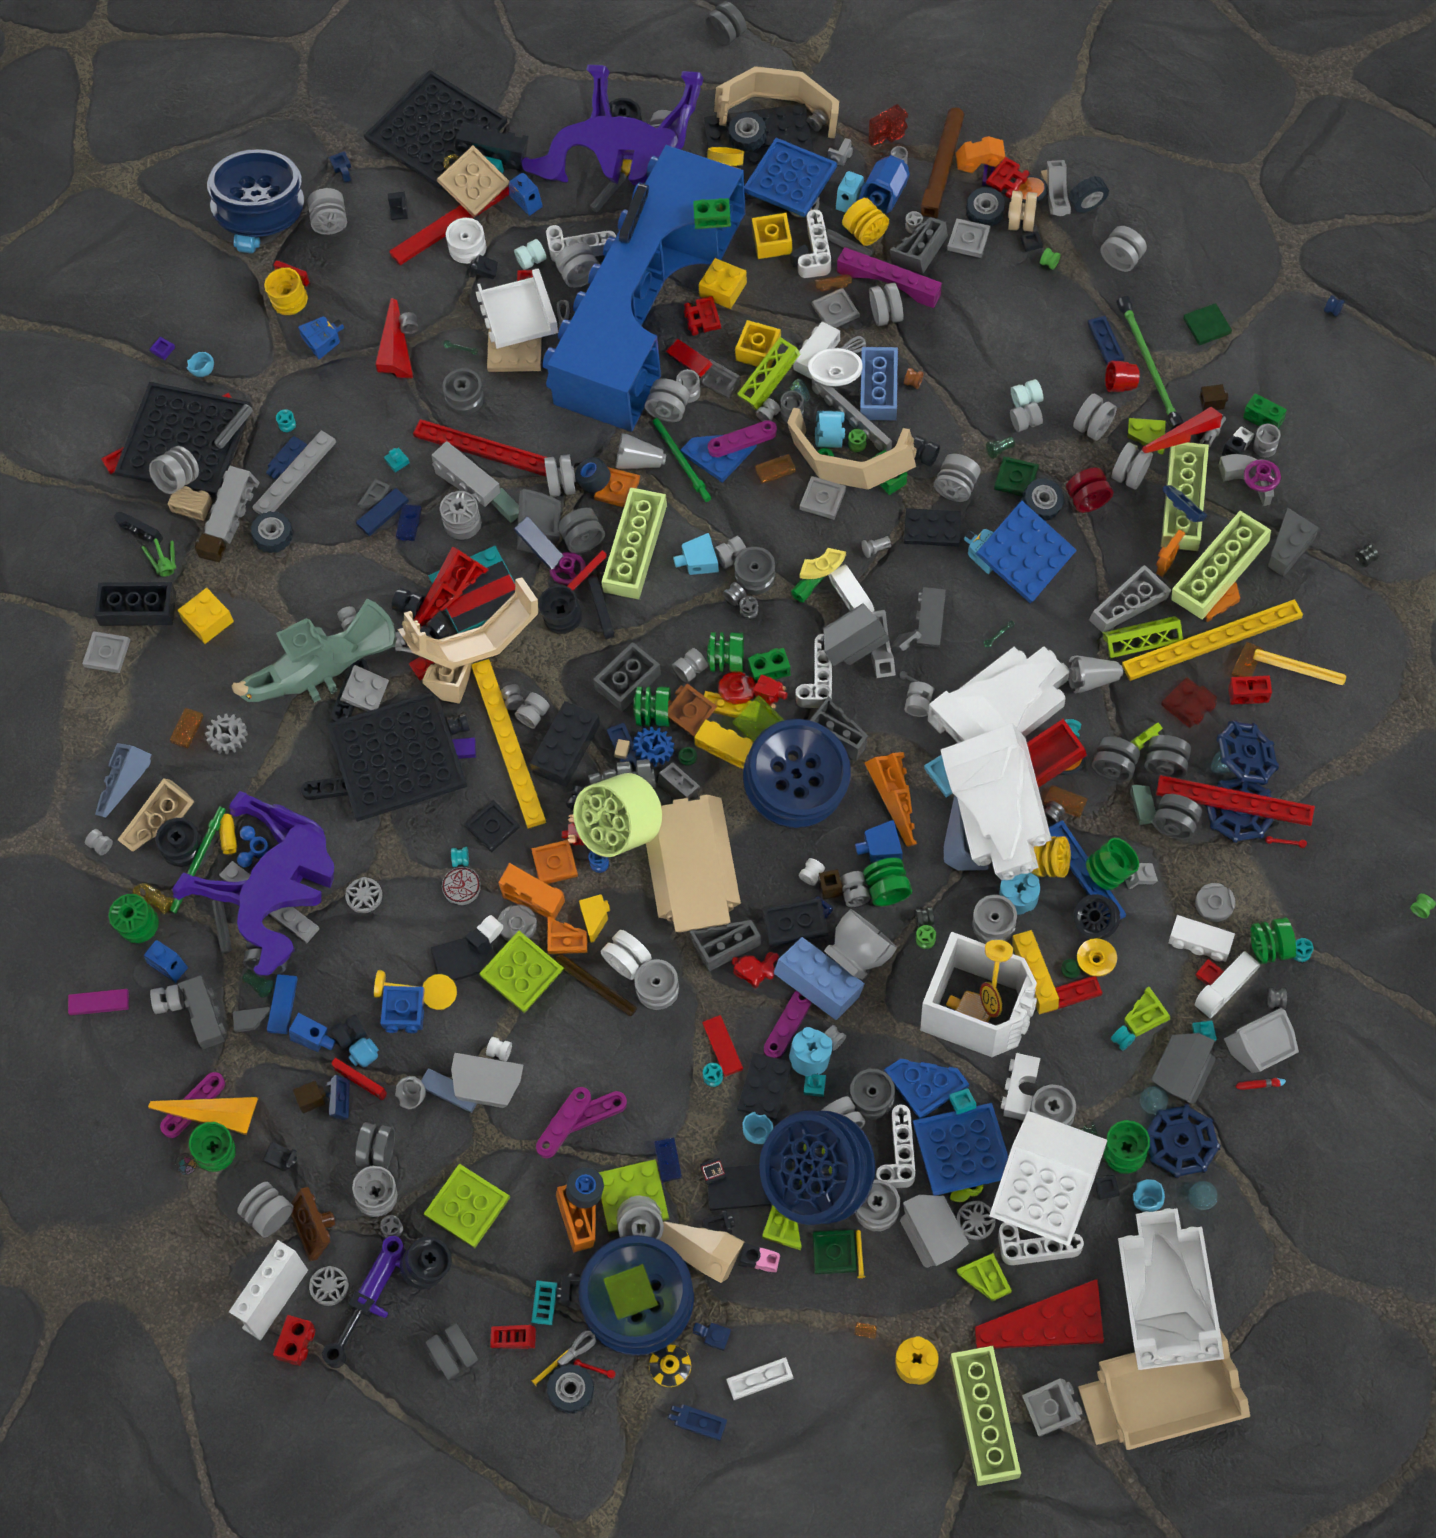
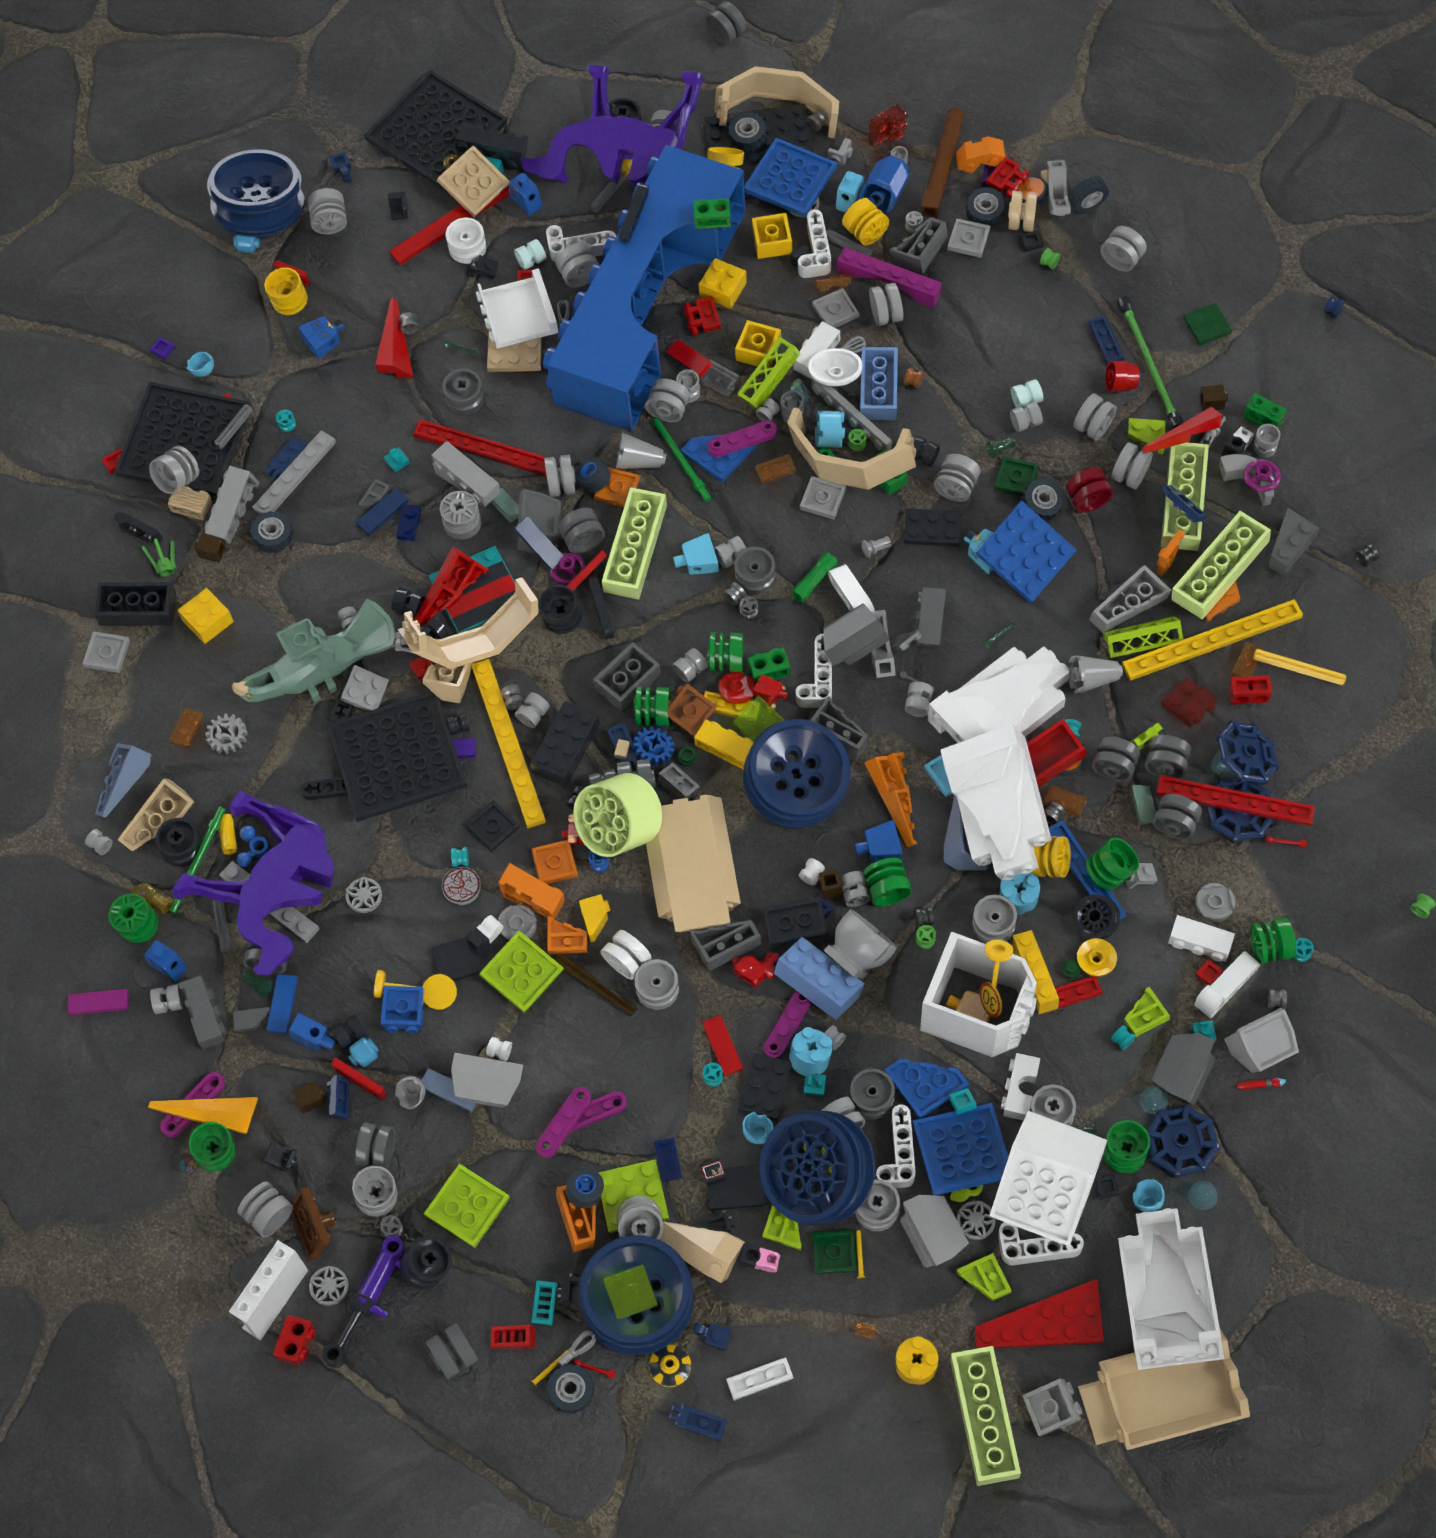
light yellow tile [800,548,846,579] -> none

